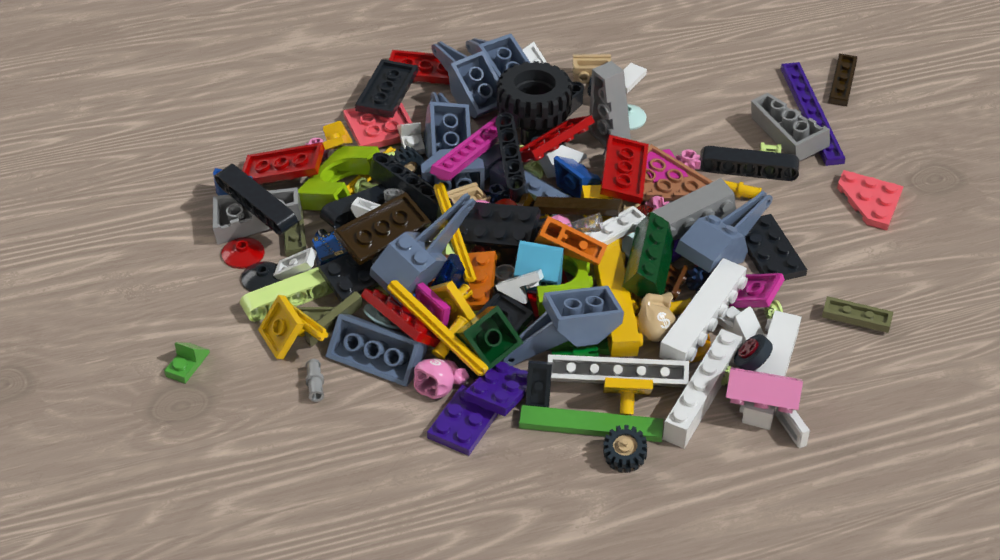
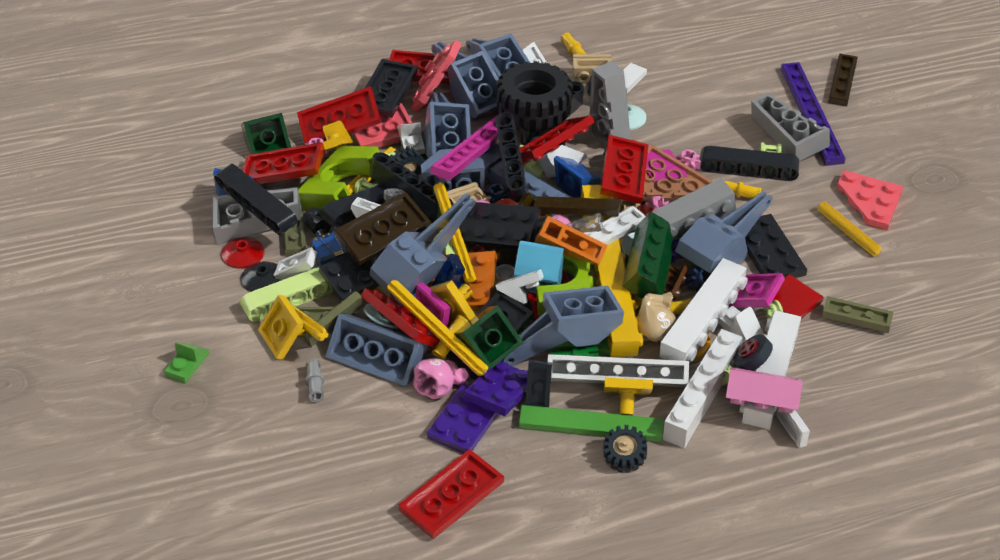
none -> dark green slope [241,113,291,154]
none -> red plate [297,86,382,144]
none -> black wheel [303,208,331,235]
none -> red plate [398,449,504,539]
none -> coral plate [411,40,461,112]
none -> yellow pin [560,32,587,55]
none -> red tile [773,274,824,319]
none -> yellow axle [817,201,882,257]

